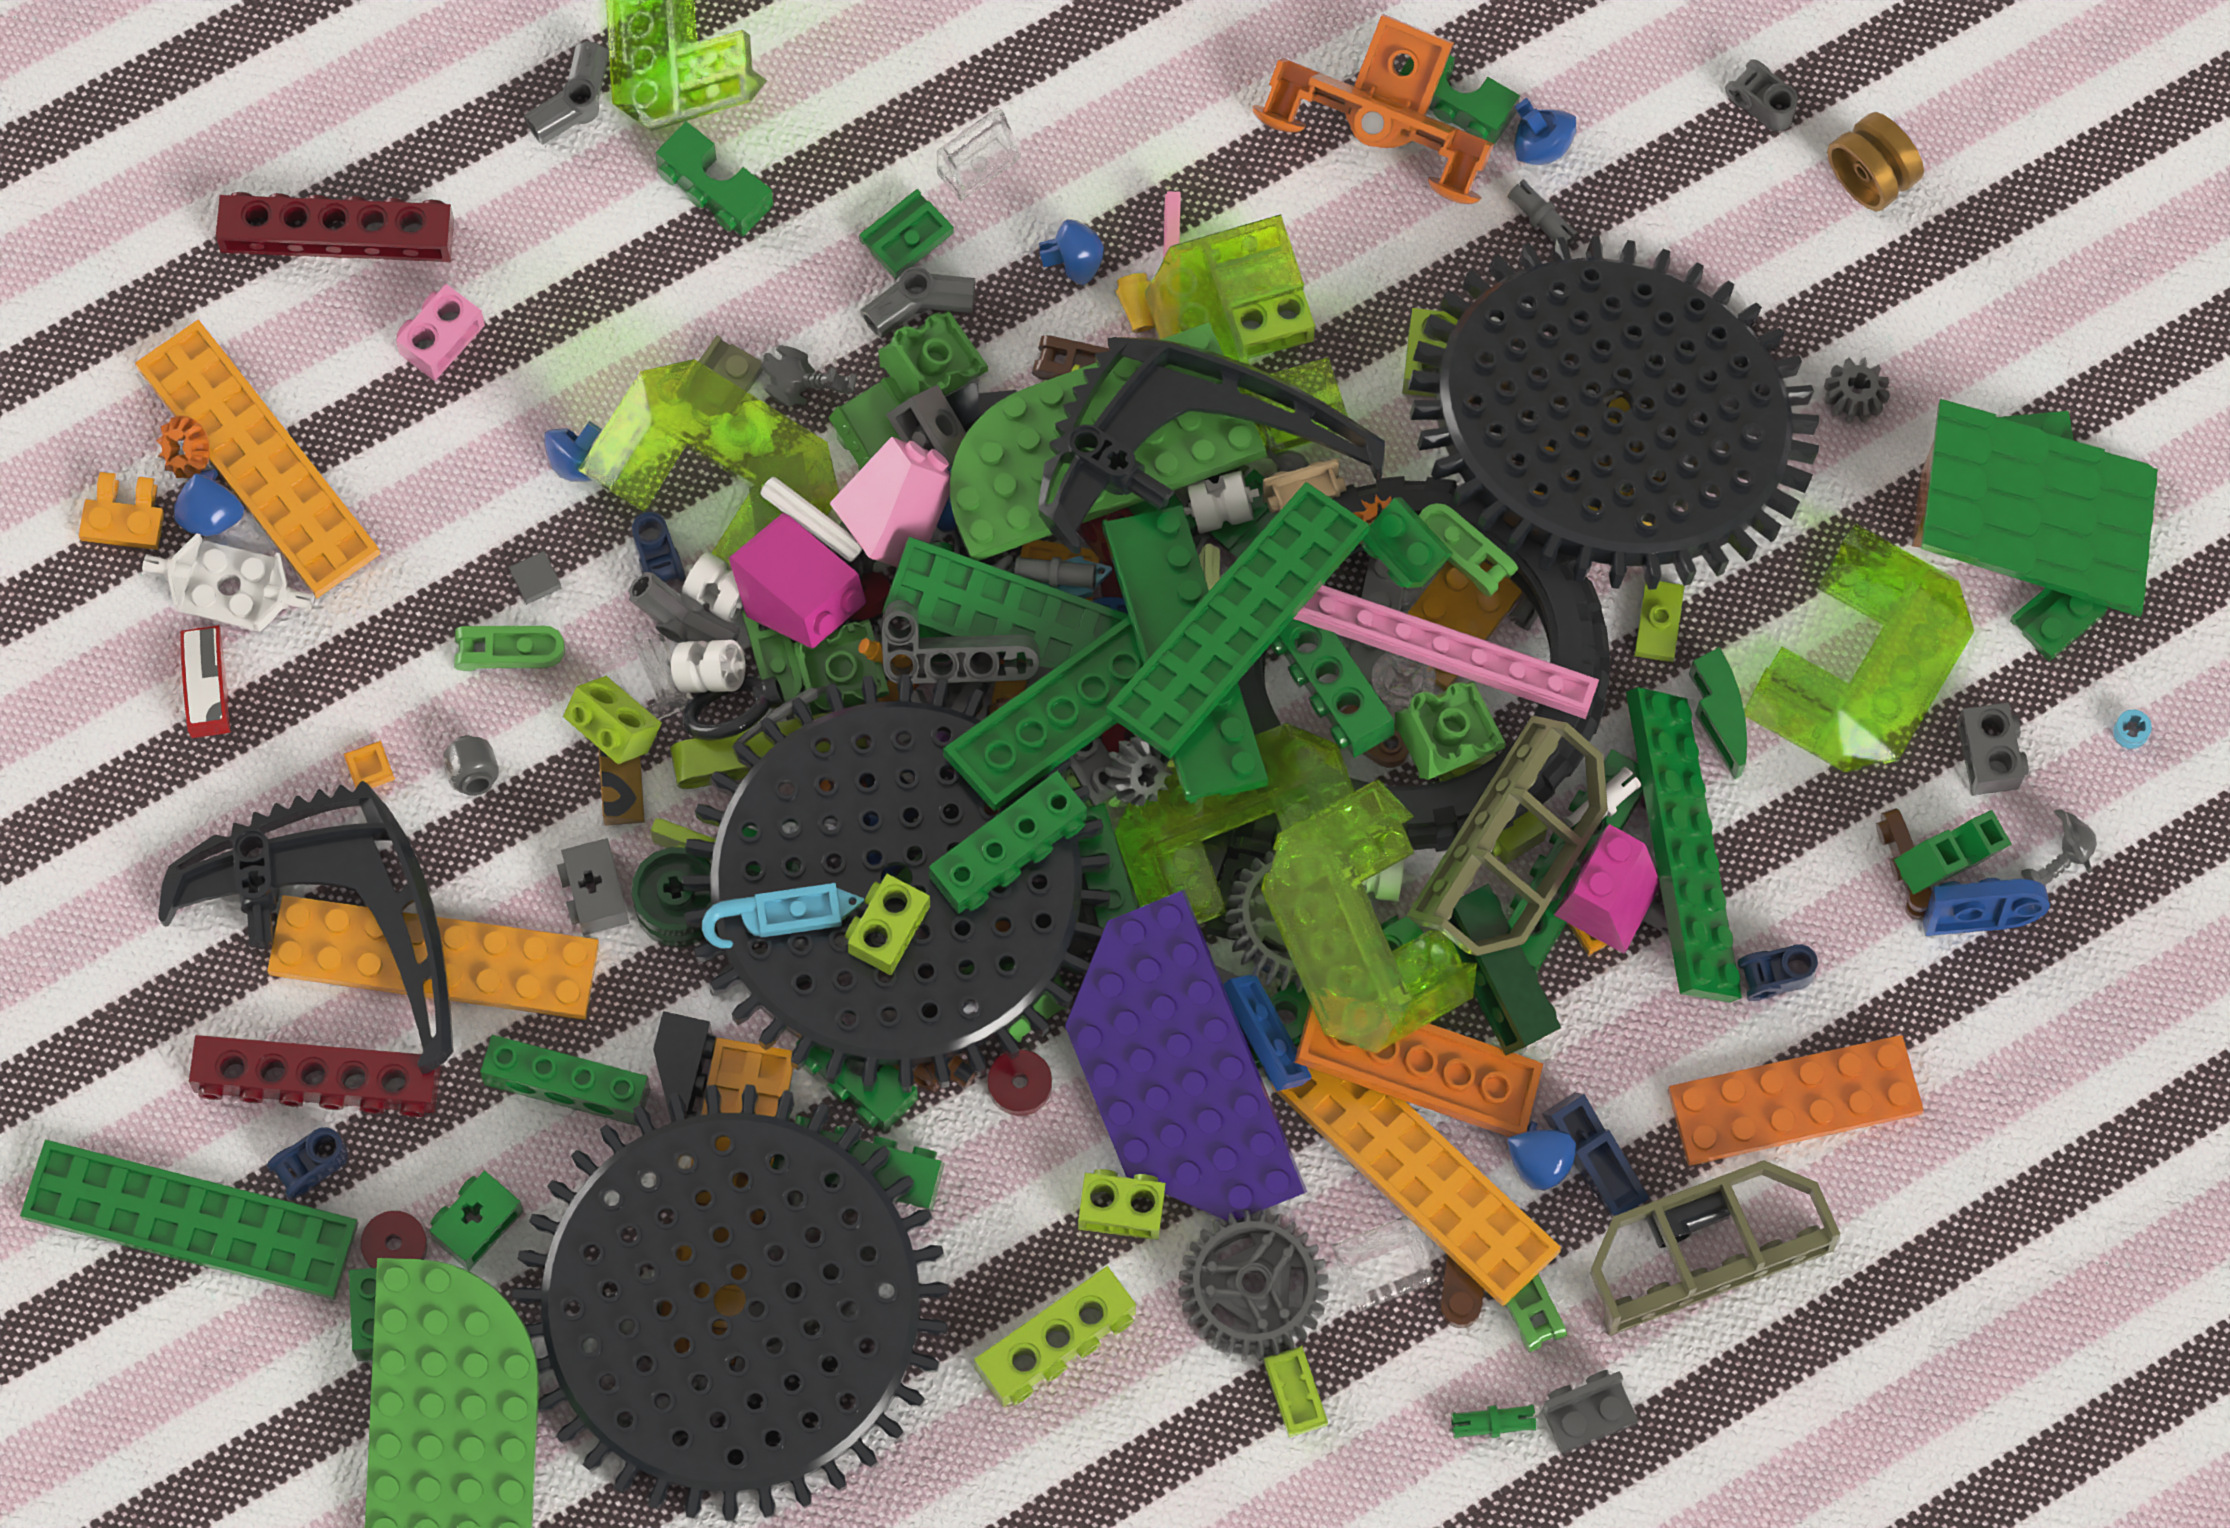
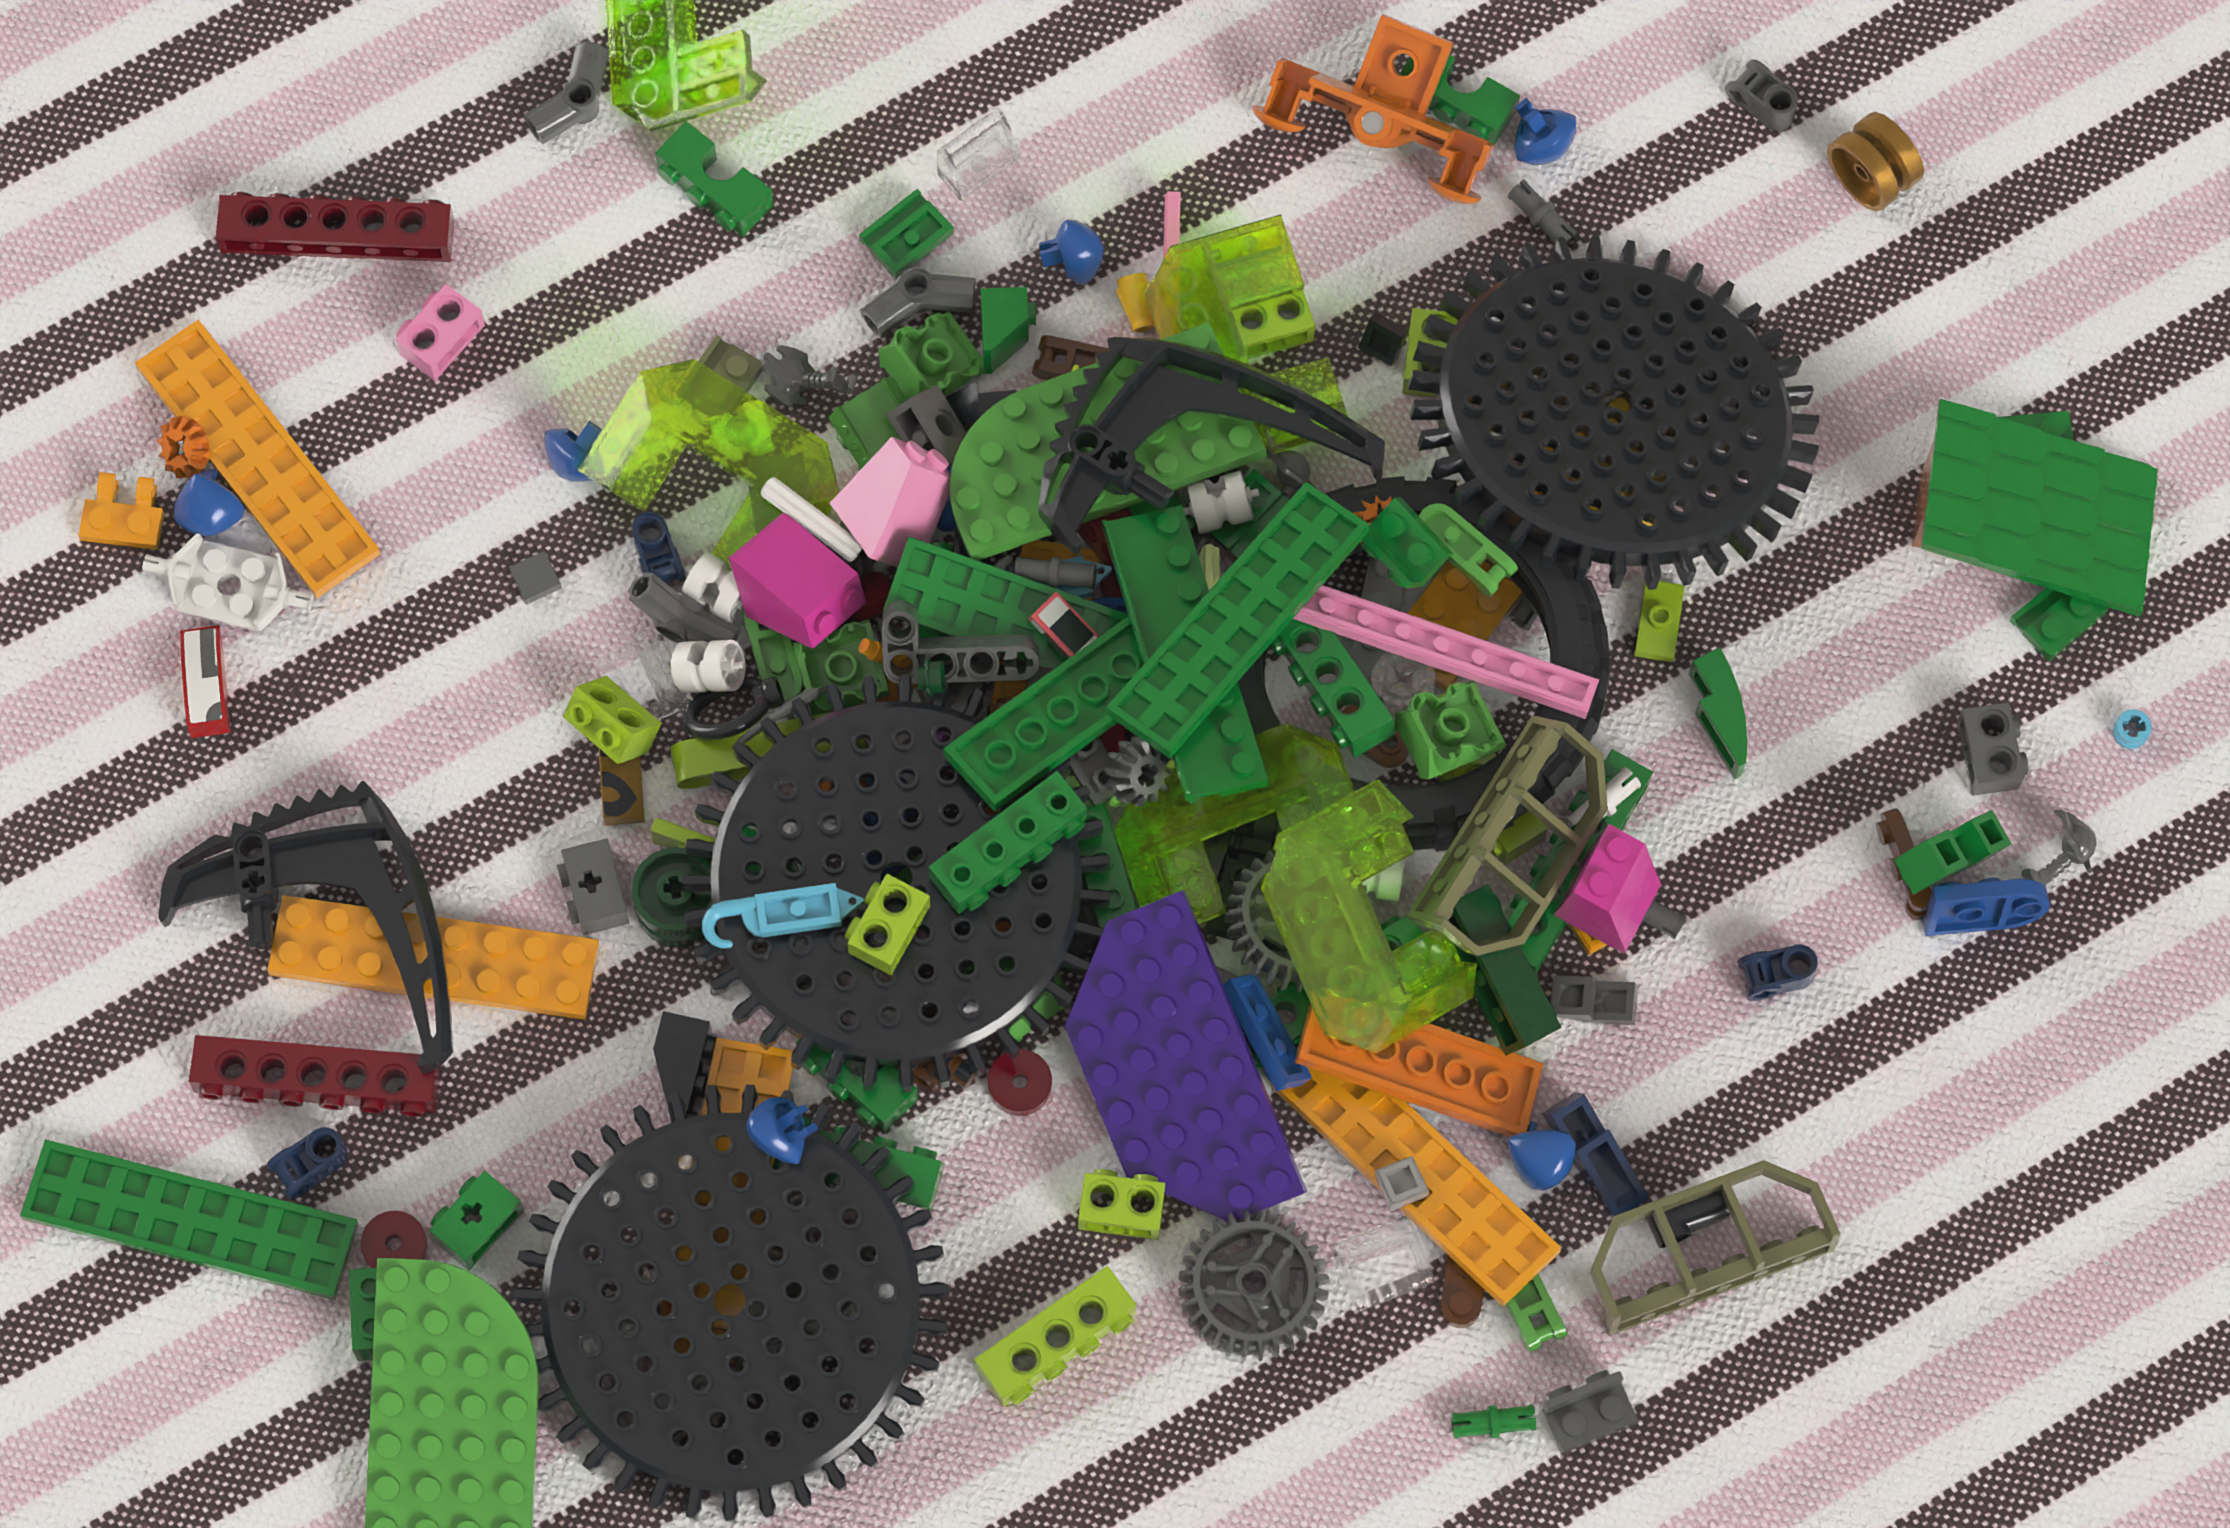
light orange tile [343,740,395,788] -> none
dark grey head [443,735,499,796] -> none
bright green plate [454,626,565,671] -> none
green brick [480,1034,651,1127] -> none
tan hinge [1263,458,1346,513] -> none
lime plate [1263,1346,1328,1438] -> none
green plate [1626,687,1742,1003] -> none
orange plate [1668,1035,1924,1166] -> none
clear neon green slope [1744,524,1975,773] -> none
dark grey gear [1824,357,1890,424] -> none
none -> blue piece [746,1097,818,1164]
none -> dark green plate [917,658,946,698]
none -> green slope [980,287,1036,374]
none -> slope [1028,591,1100,660]
none -> black plate [1358,312,1409,366]
none -> light grey tile [1375,1156,1429,1211]
none -> dark grey slope [1551,976,1638,1025]

